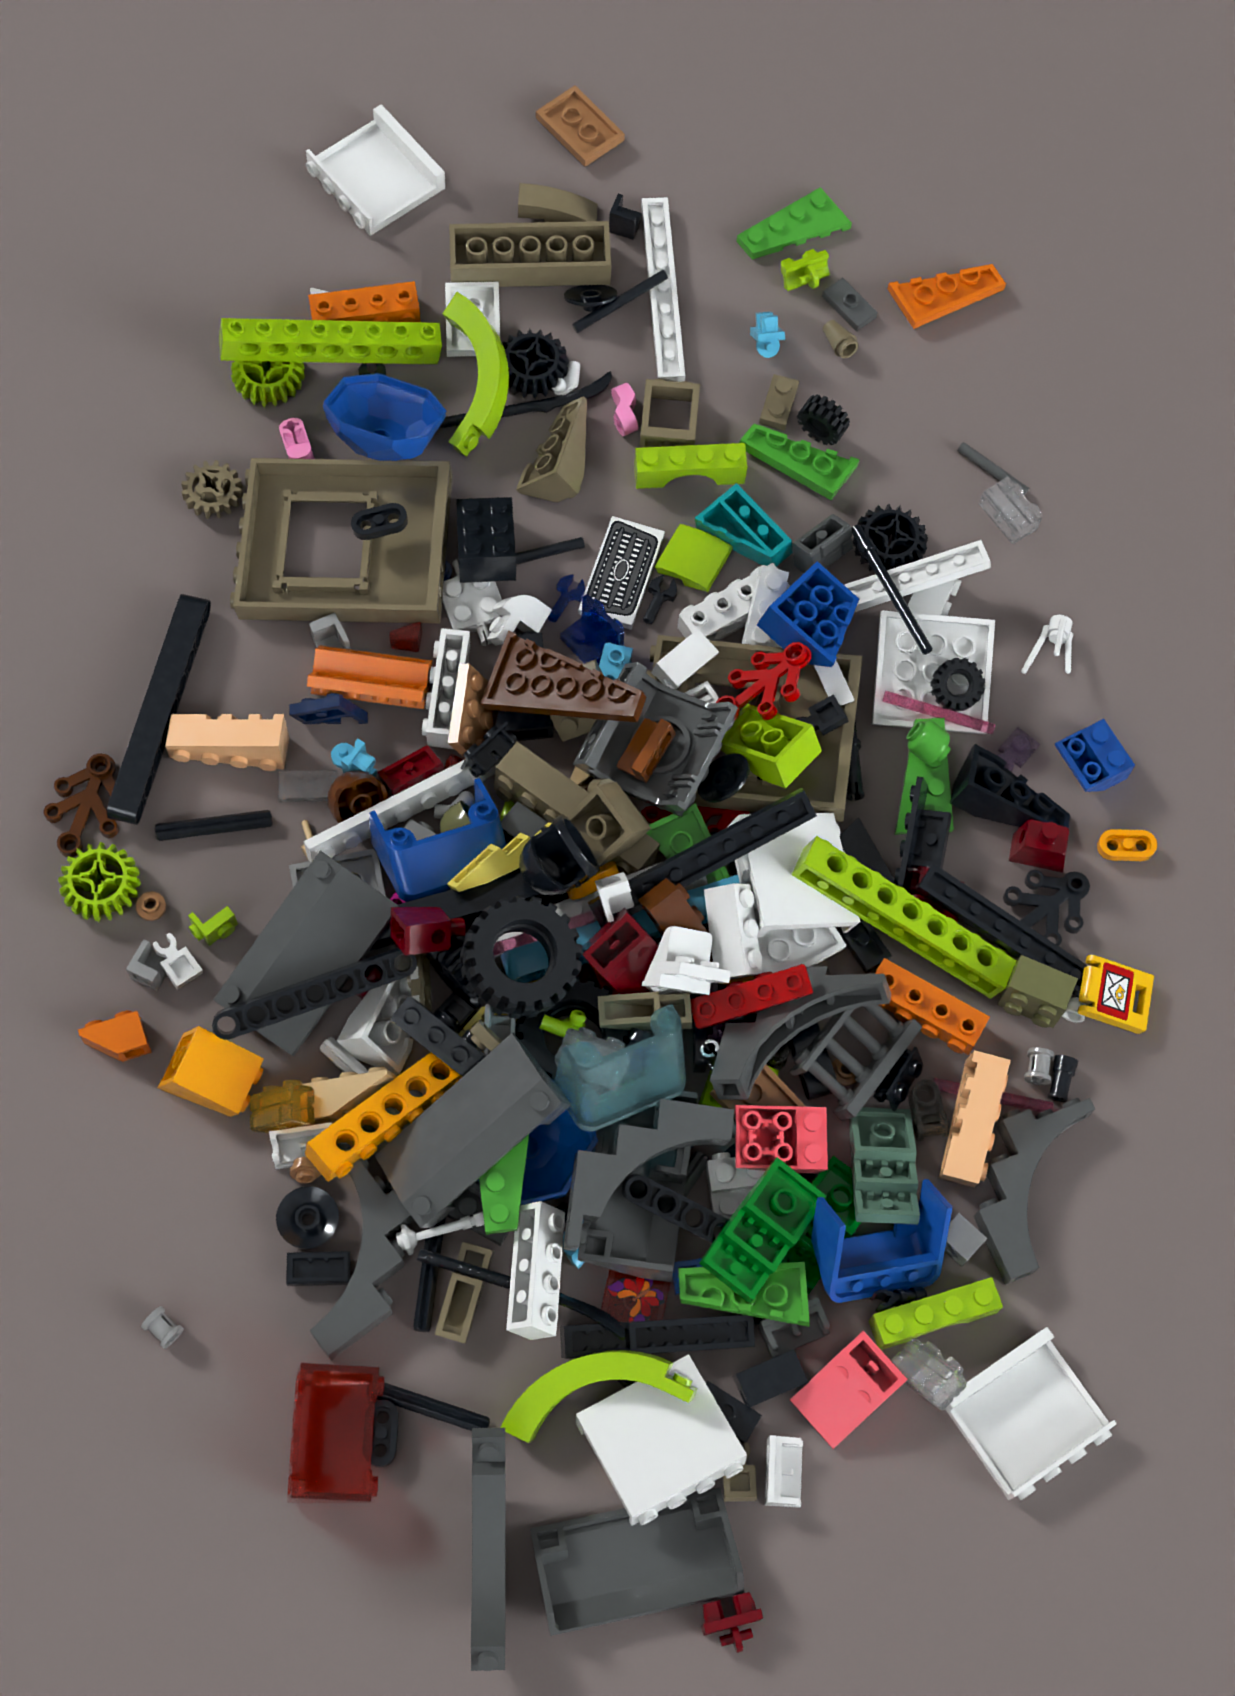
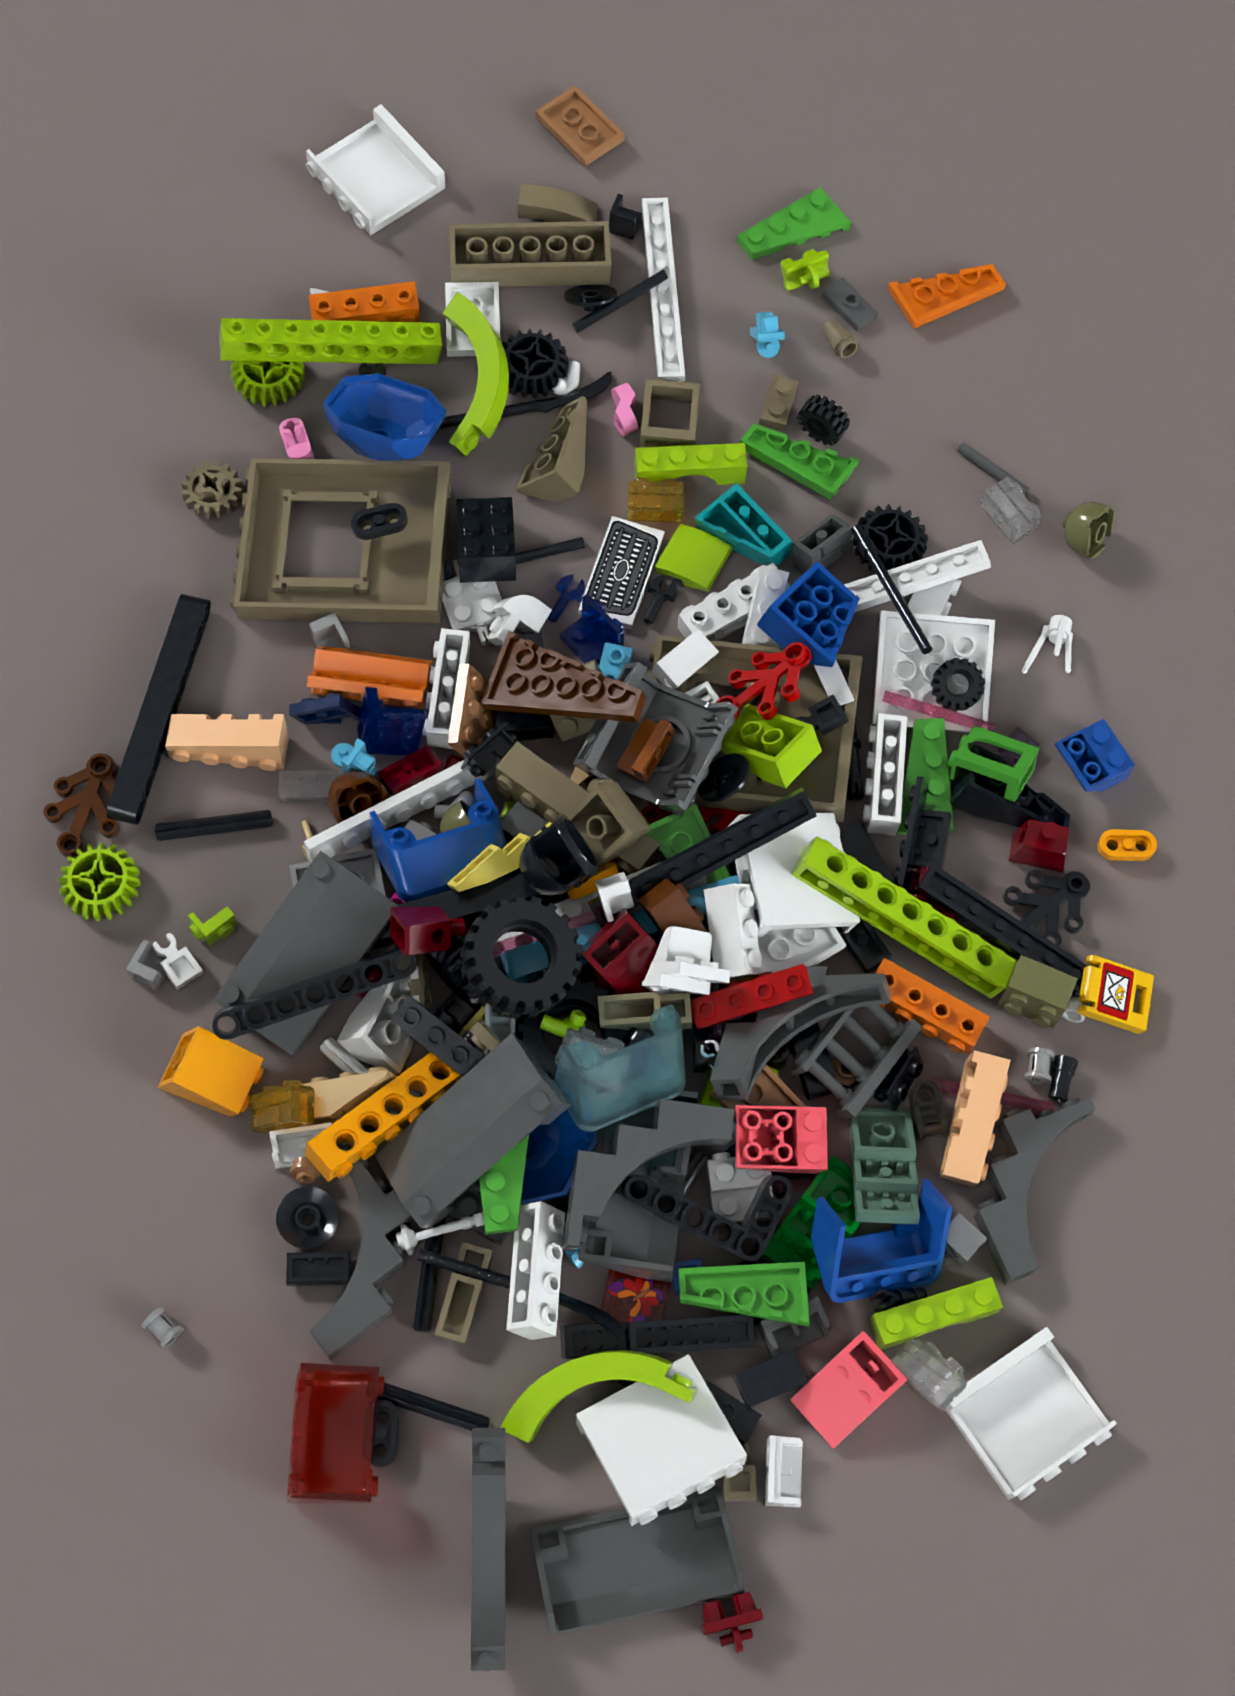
orange slope [78,1010,152,1062] -> none
medium nougat plate [136,891,166,921] -> none
clear red slope [389,622,422,652] -> none
green slope [699,1157,826,1303] -> none
bright green head [906,720,951,763] -> none
none -> clear blue bracket [356,687,426,756]
none -> clear yellow brick [627,478,684,523]
none -> white brick [862,713,907,836]
none -> bright green panel [948,725,1039,802]
none -> olive cylinder [1063,501,1115,559]

